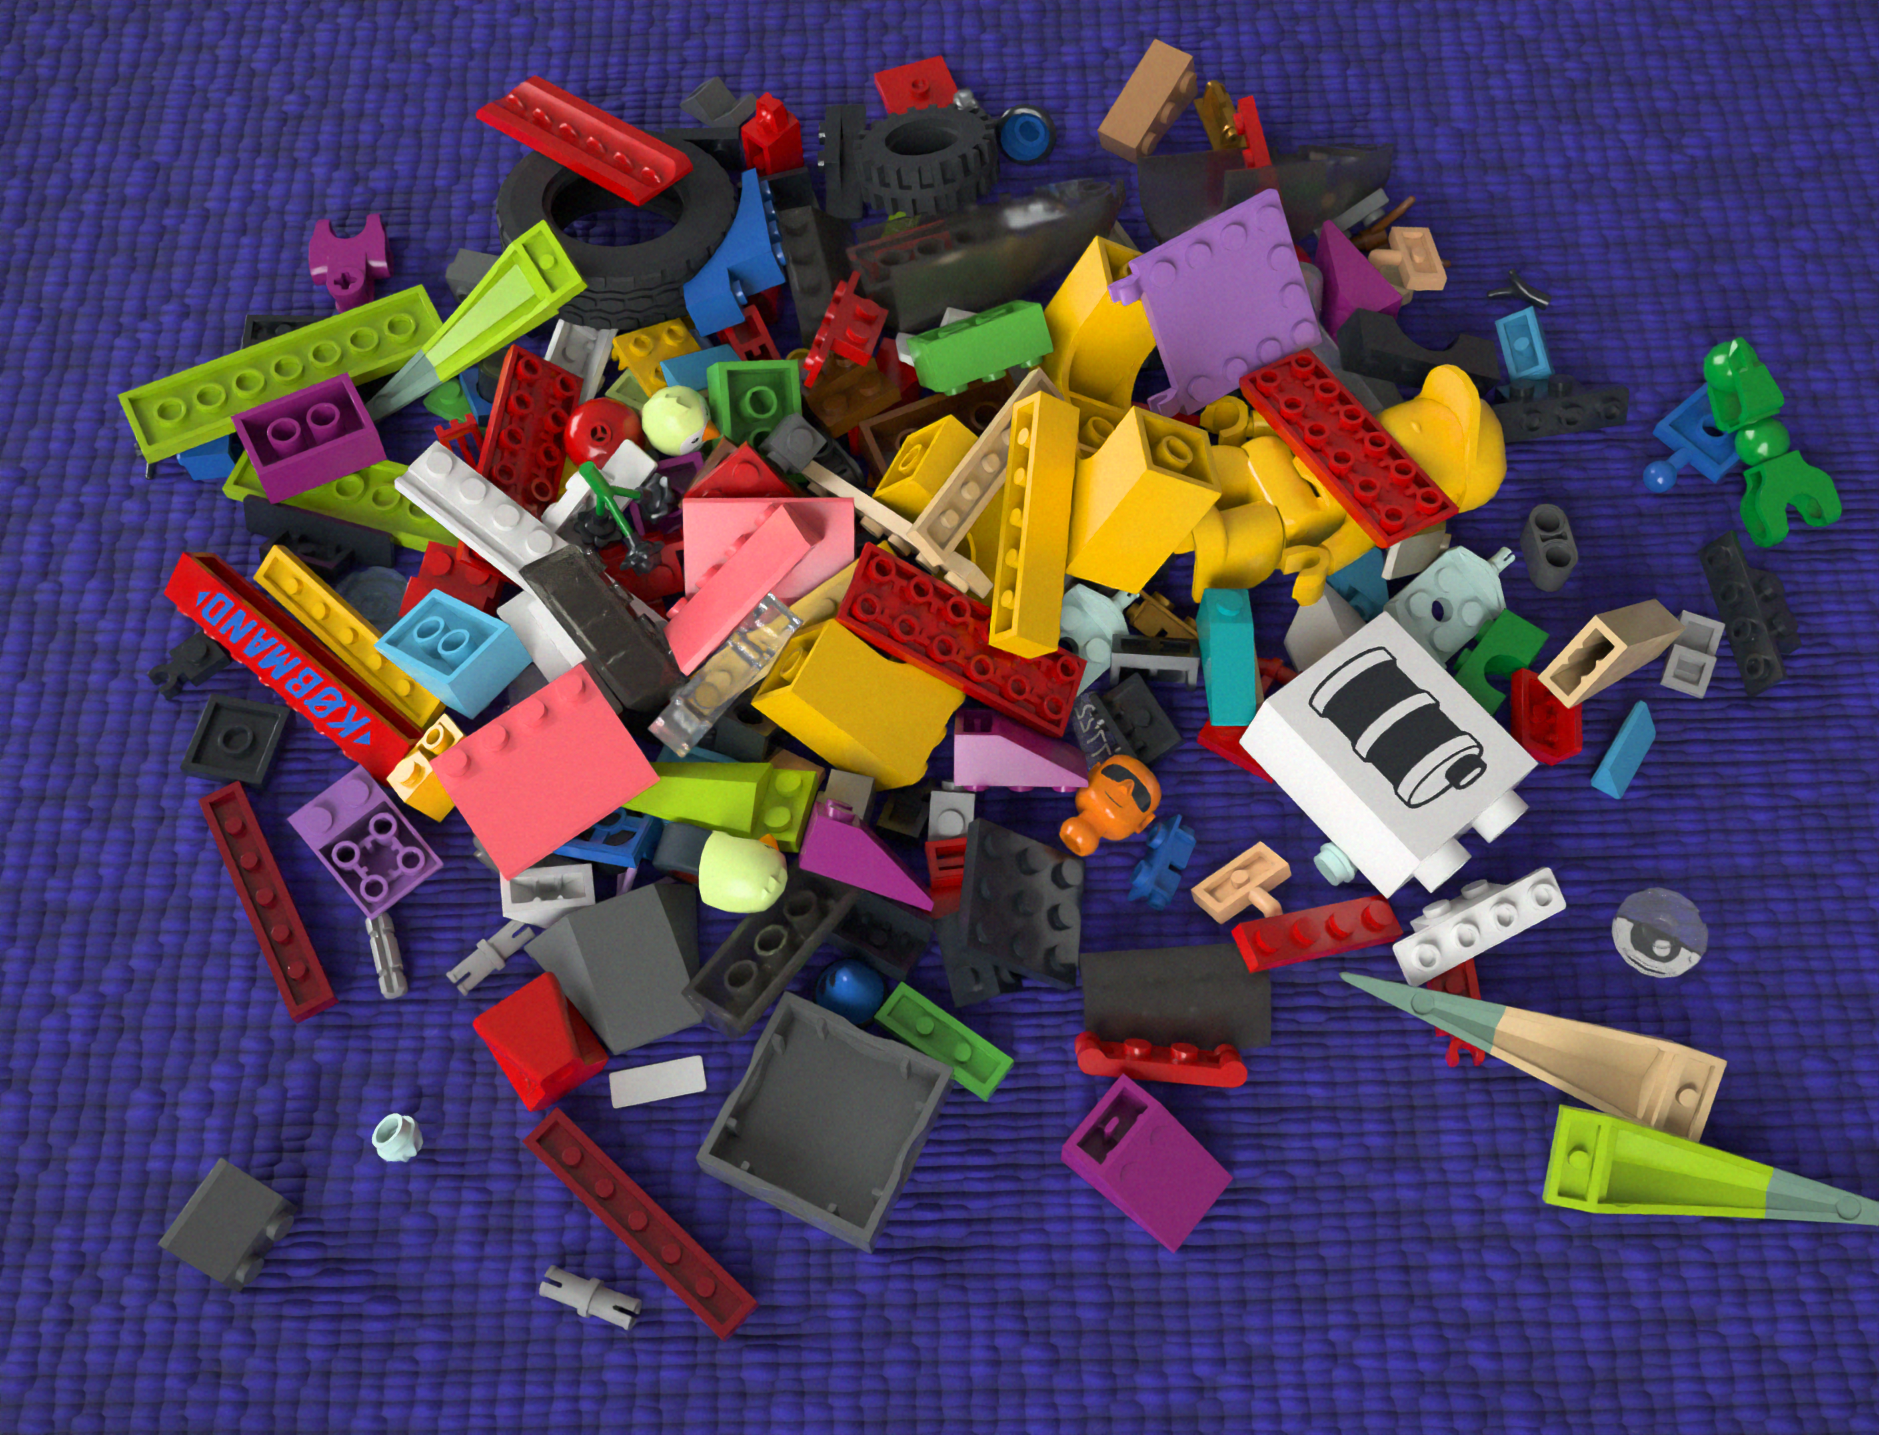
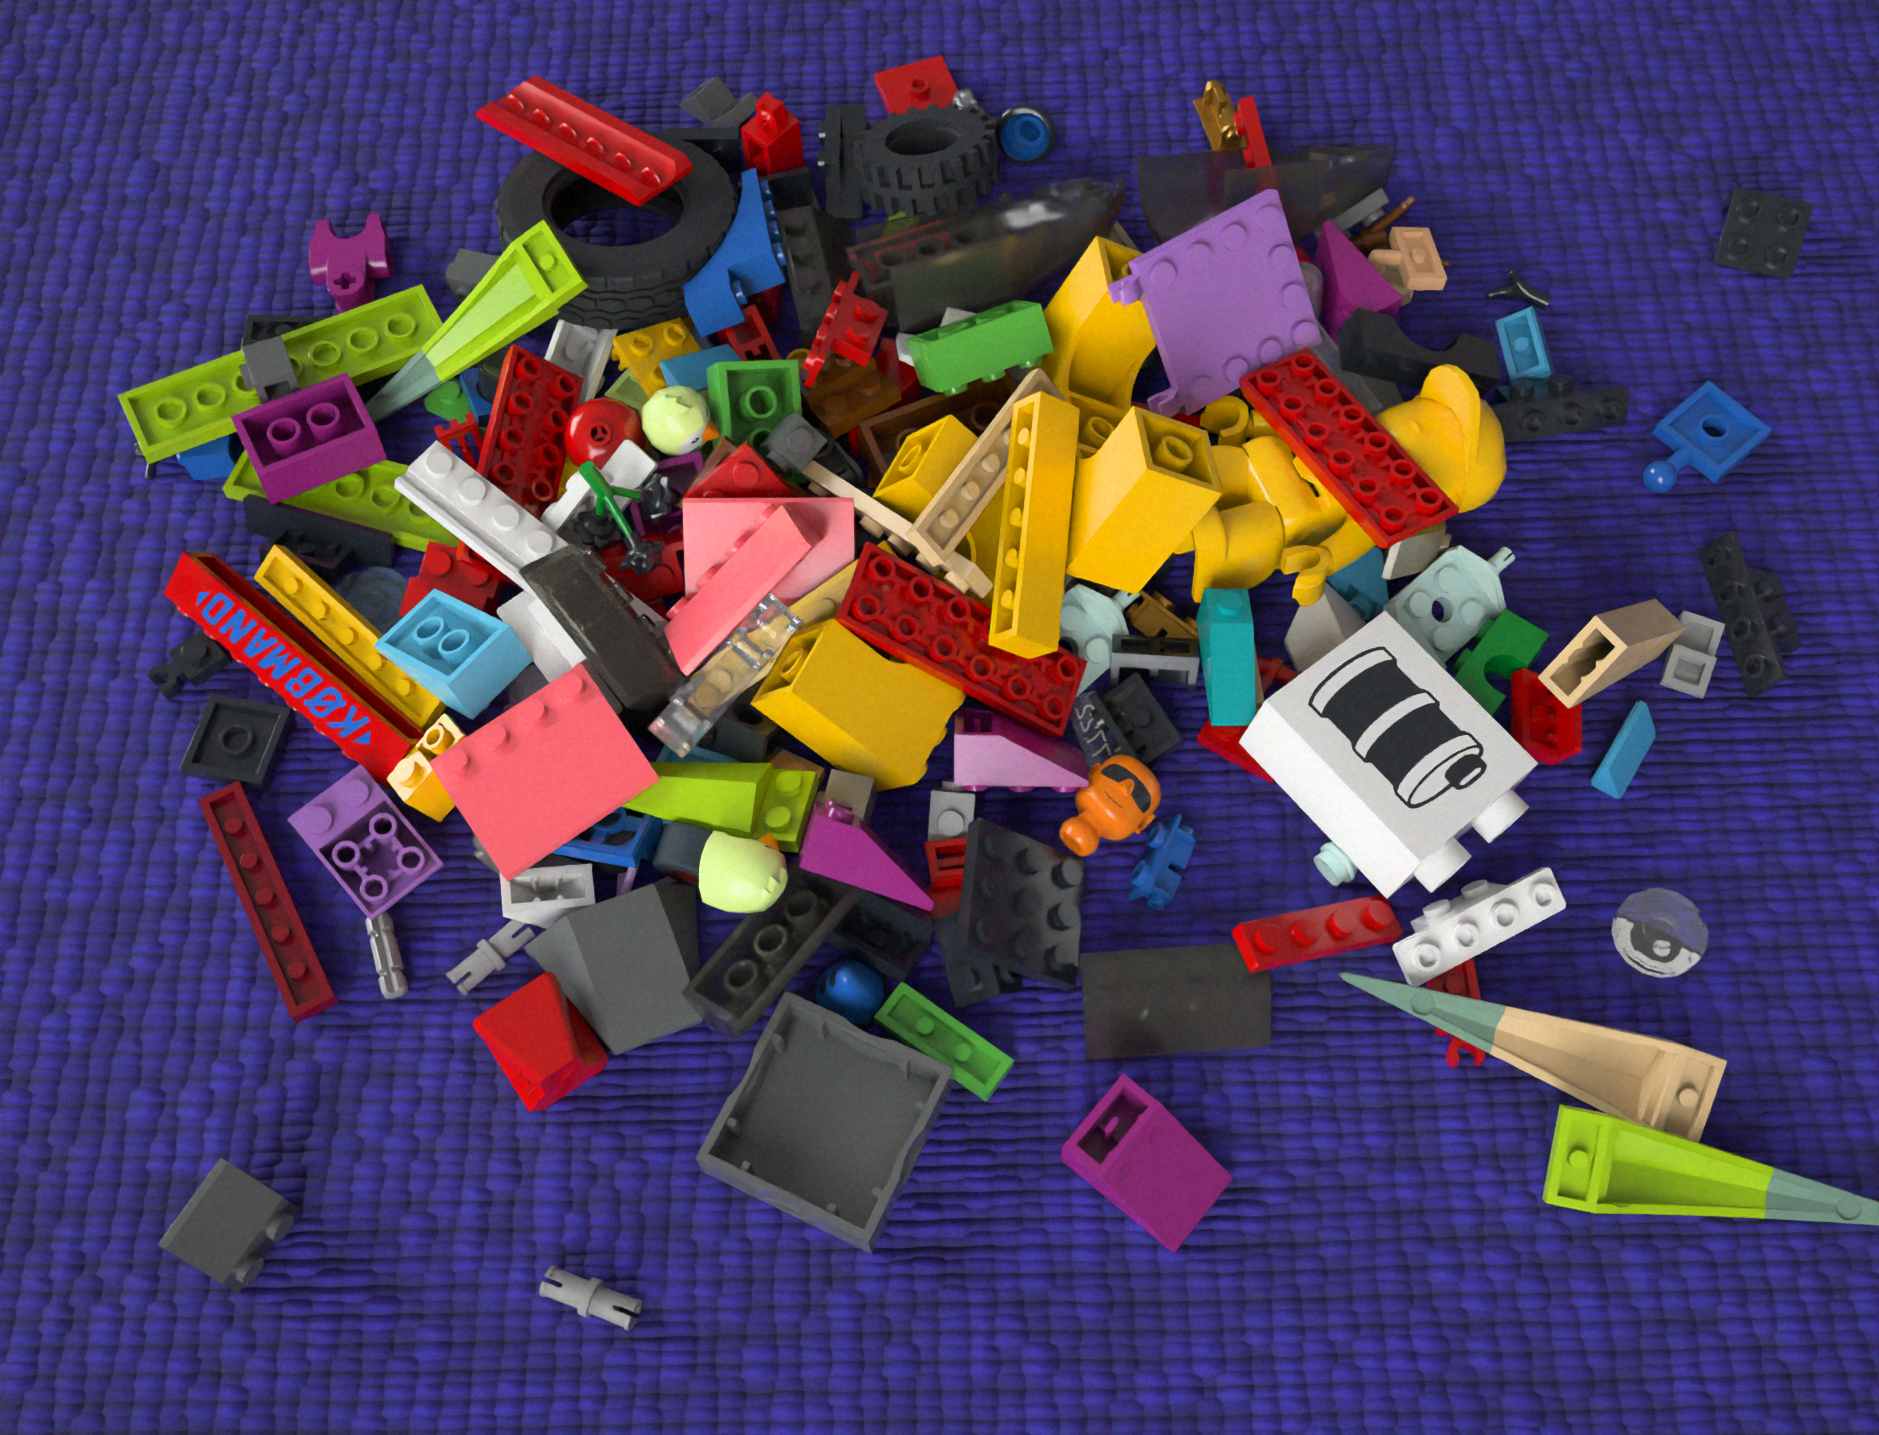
light aqua plate [372,1114,423,1162] -> none
dark red plate [522,1107,759,1342] -> none
white sticker [609,1055,706,1108] -> none
black plate [876,777,936,848] -> none
red plate [1074,1031,1248,1088] -> none
medium nougat wedge [1097,39,1198,166] -> none
light nougat plate [1191,841,1292,925] -> none
dark grey beam [1519,504,1578,592] -> none
green piece [1703,337,1842,548] -> none
none -> dark grey brick [239,336,301,404]
none -> black bracket [1713,187,1814,280]

